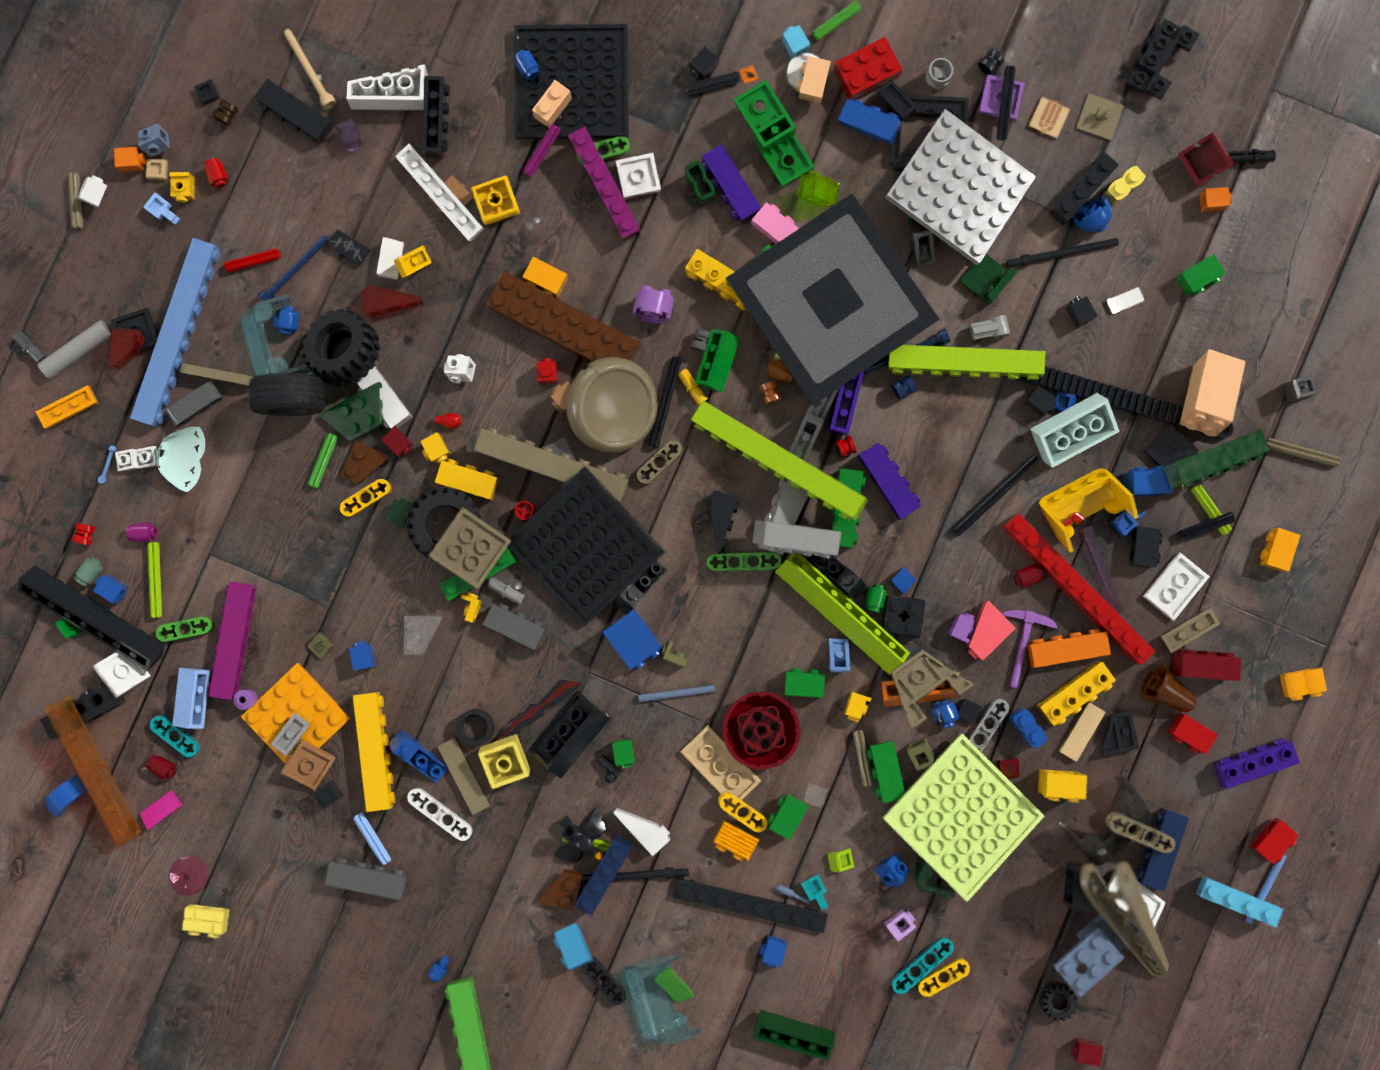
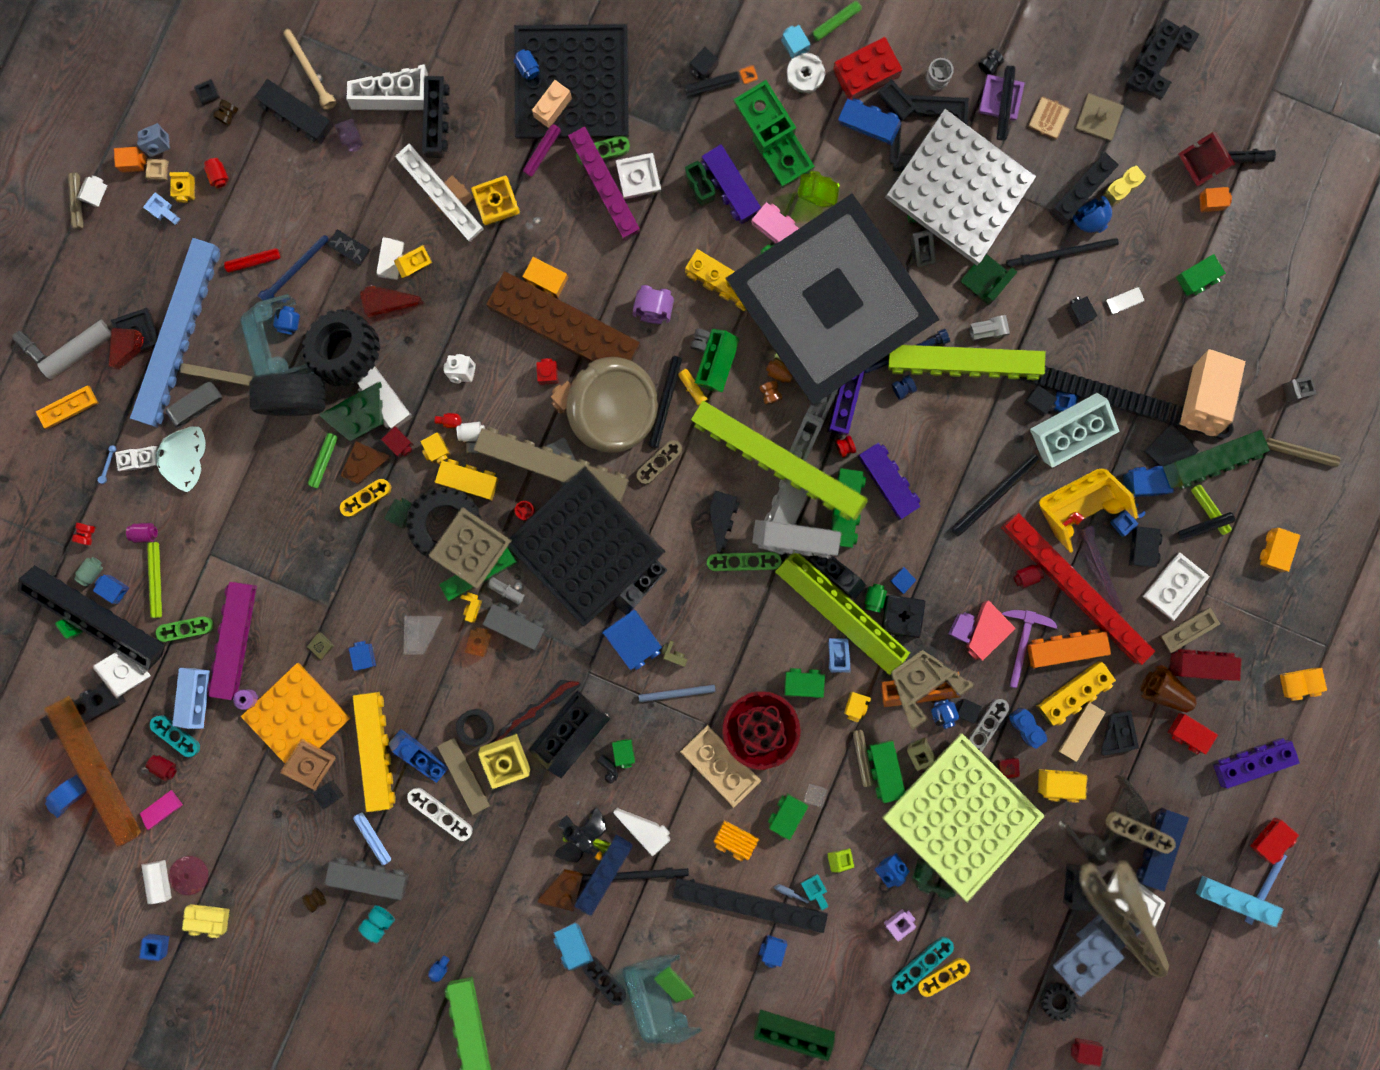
light grey plate [271,713,311,756] -> none
yellow beam [718,792,768,832] -> none
light nougat brick [796,56,831,104] -> none
none -> blue brick [140,934,170,961]
none -> white brick [141,860,172,904]
none -> dark brown wheel [302,888,326,913]
none -> teal wheel [358,905,395,943]
none -> white brick [457,422,485,442]
none -> clear orange brick [465,627,492,657]

